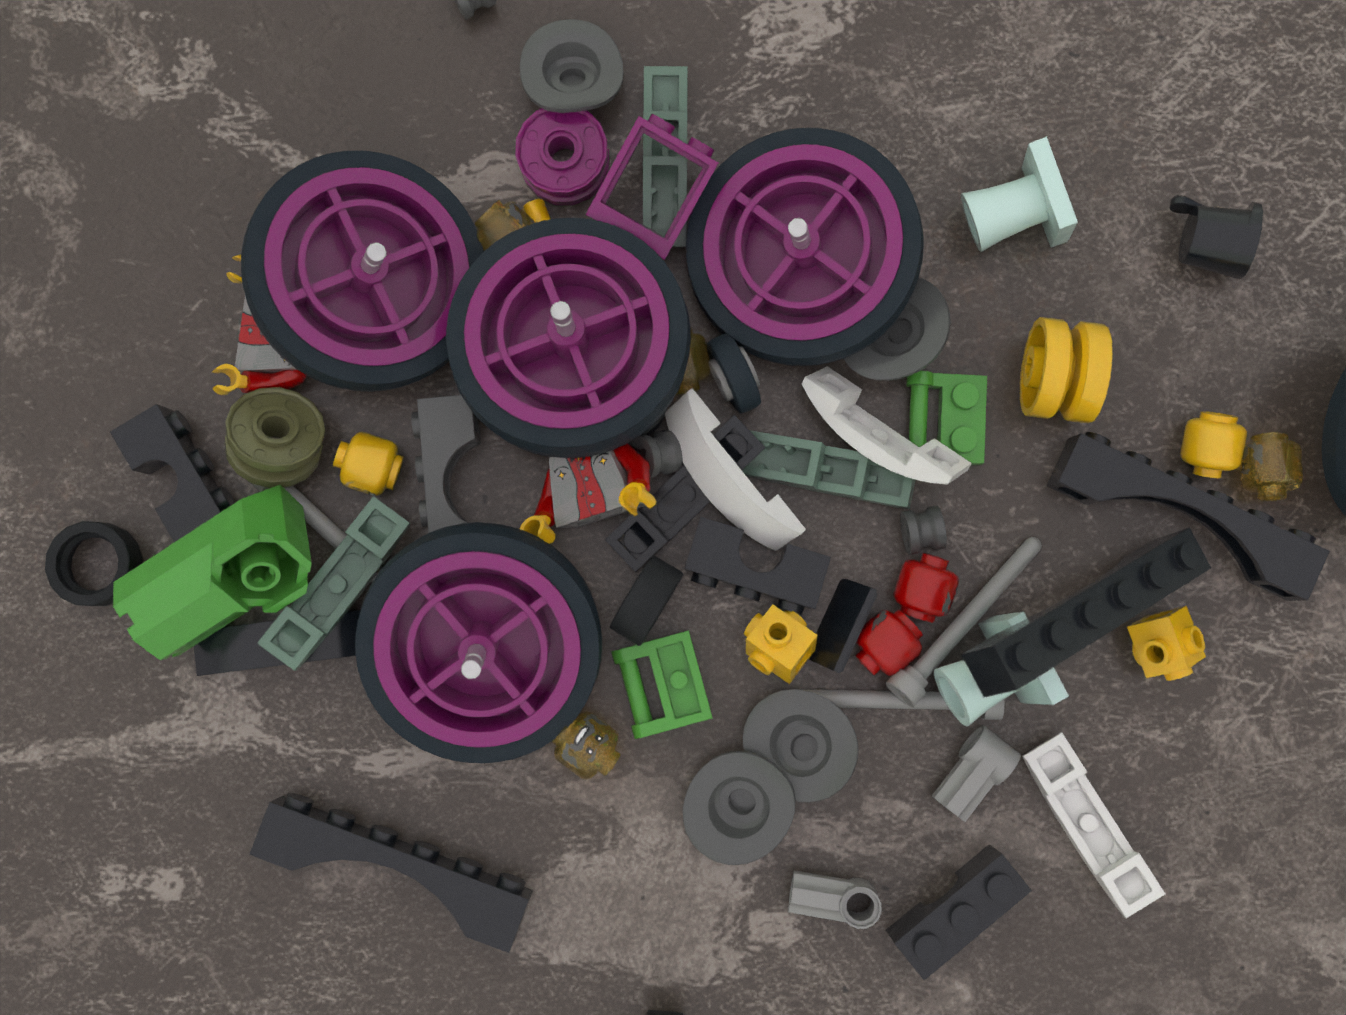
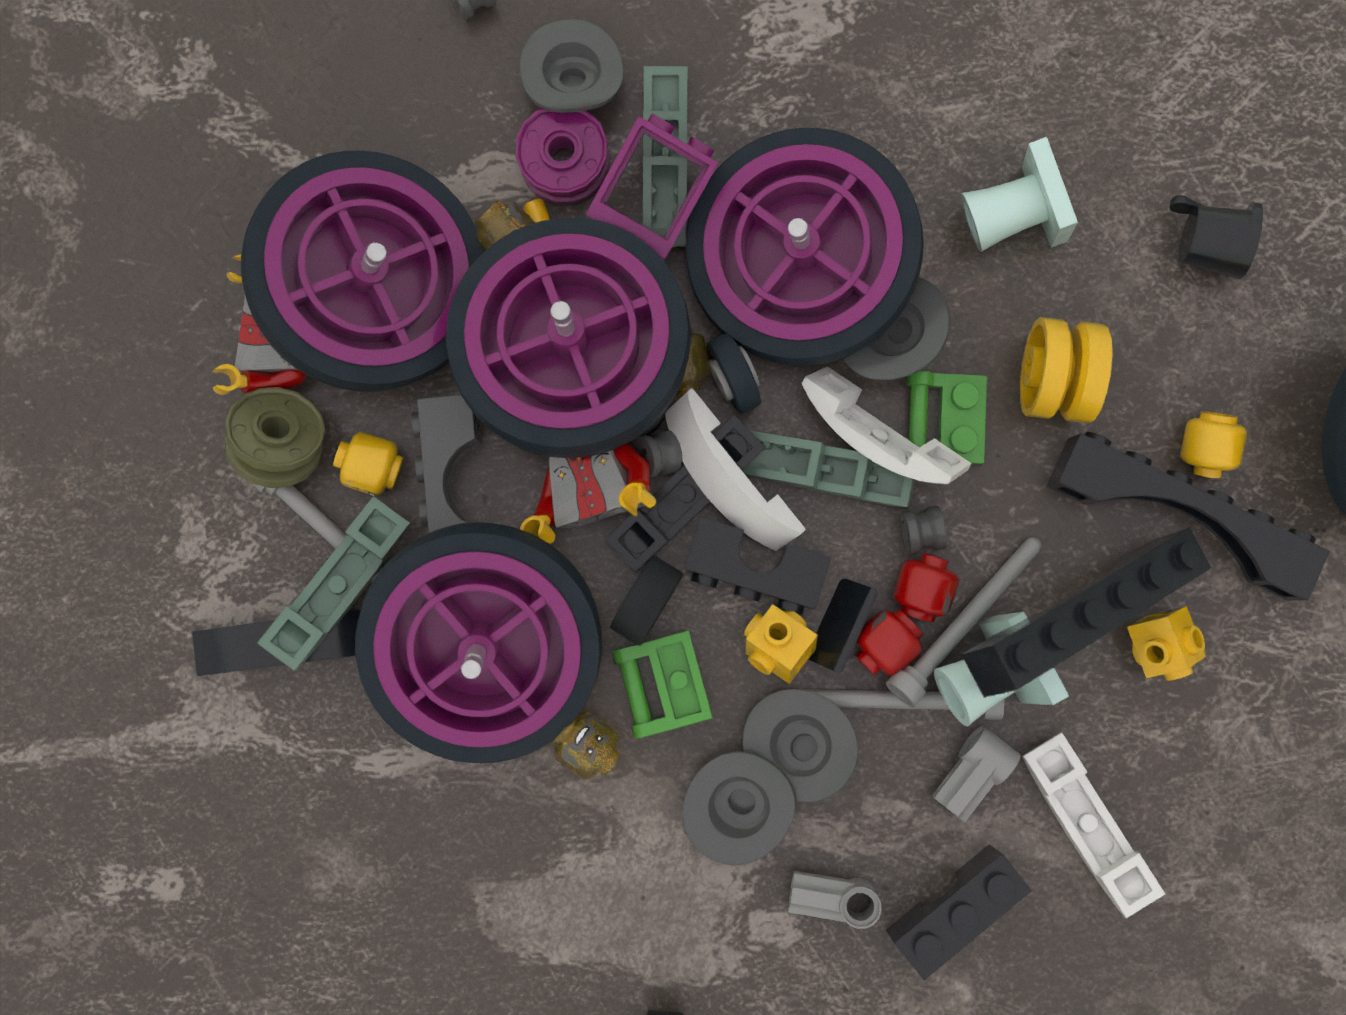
black tyre [45,521,143,606] -> none
black arch [110,404,235,542] -> none
bright green brick [113,485,312,660] -> none
black arch [249,793,533,953] -> none
clear yellow head [1240,432,1303,501] -> none

